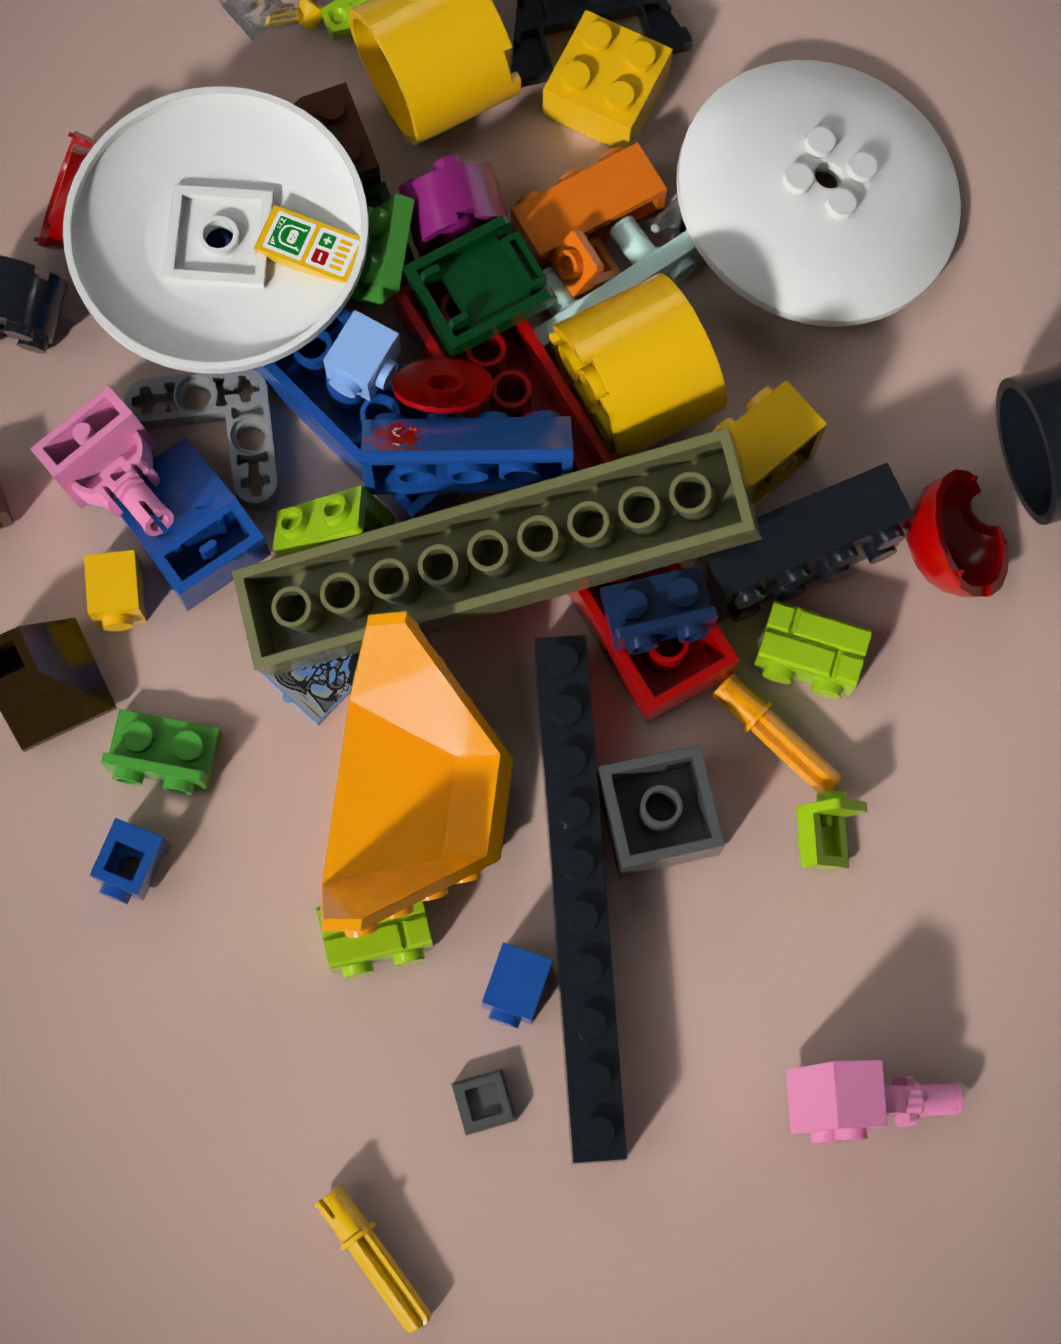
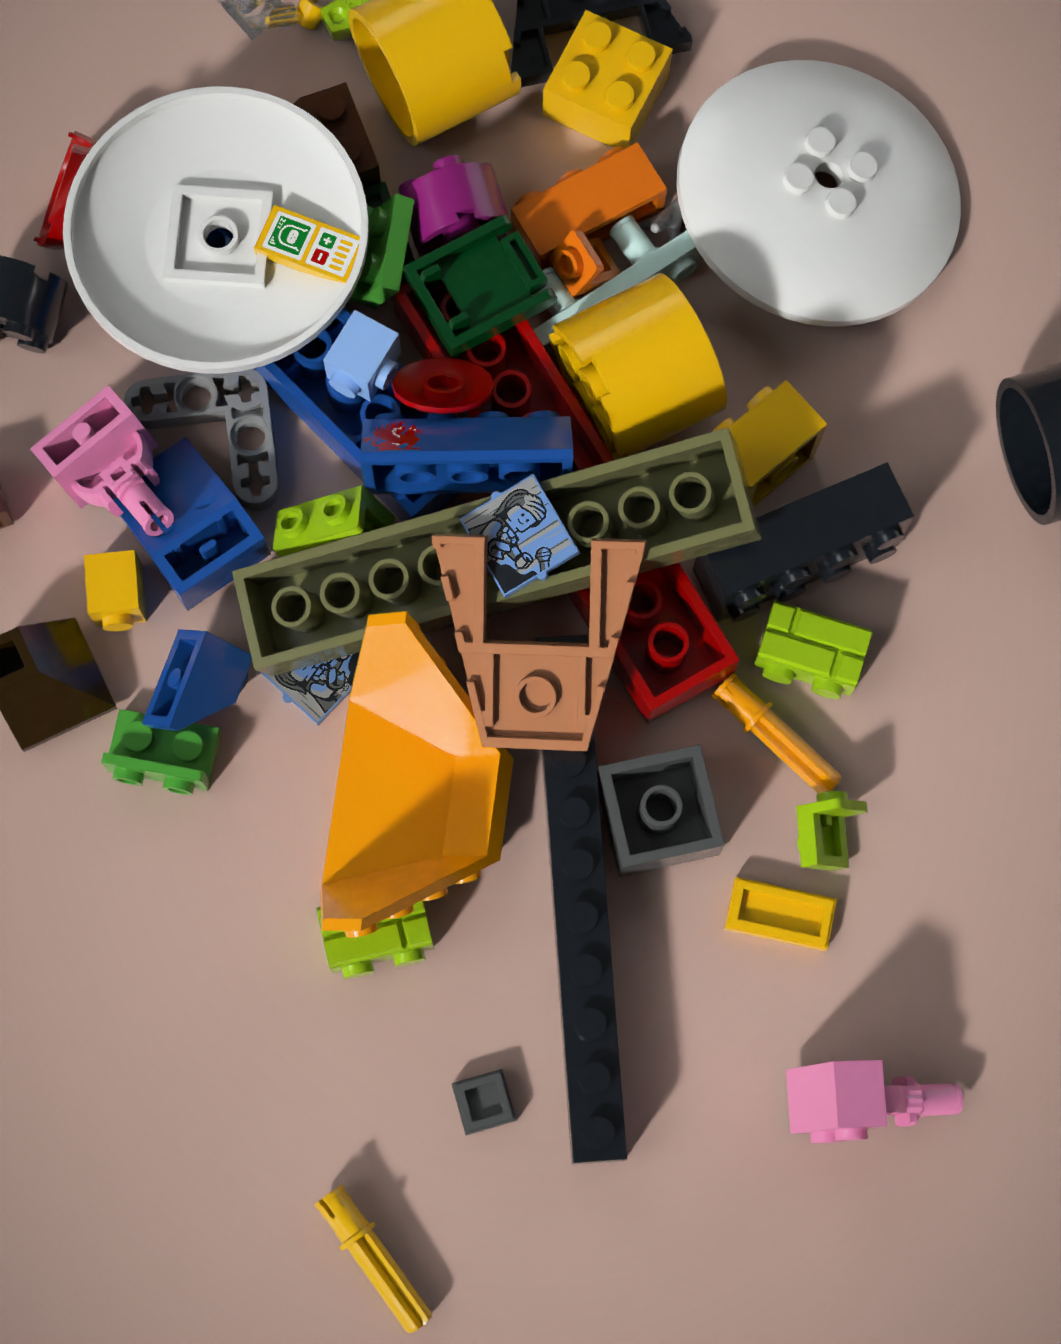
blue brick [89,818,170,905] -> none
blue brick [482,942,553,1029] -> none
dark blue bracket [600,565,719,655] -> none
red cylinder [906,469,1009,598] -> none
none -> blue slope [142,629,252,731]
none -> nougat wing [432,533,647,751]
none -> piece [460,474,580,598]
none -> yellow tile [724,877,837,951]

